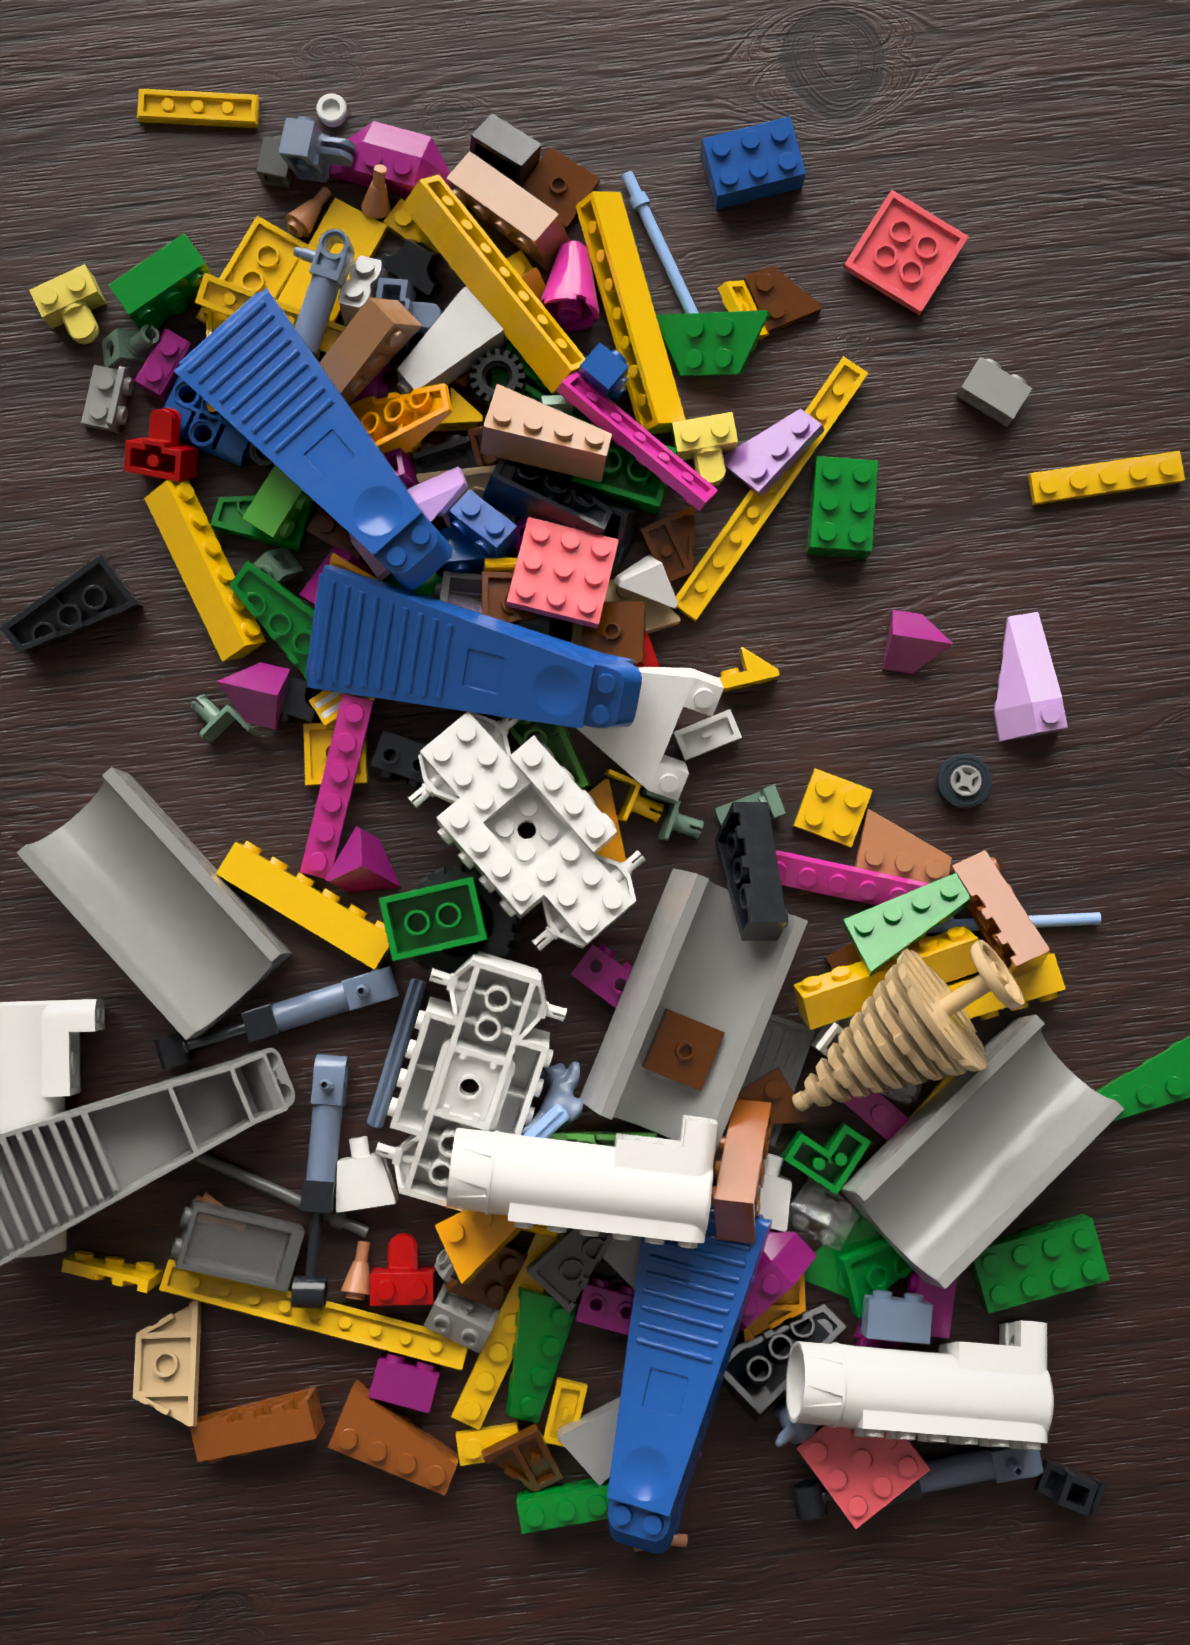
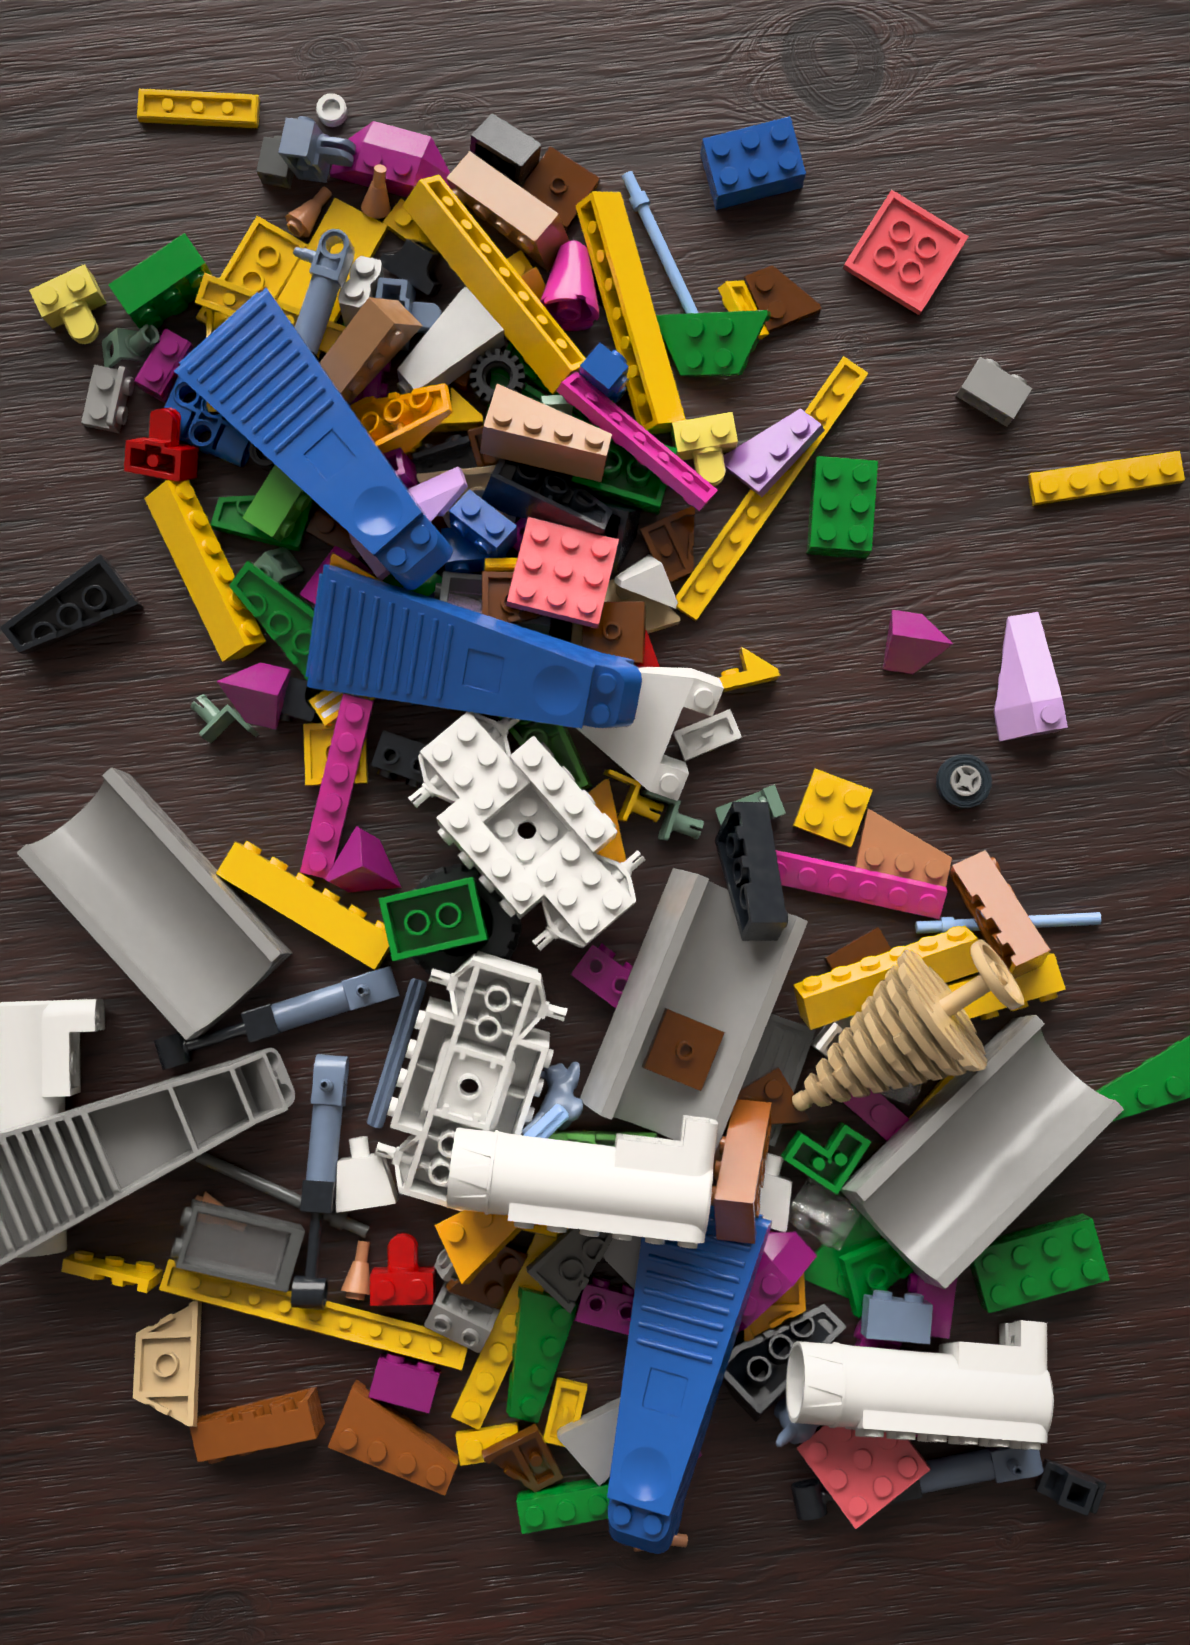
wing [843,873,971,977] -> none

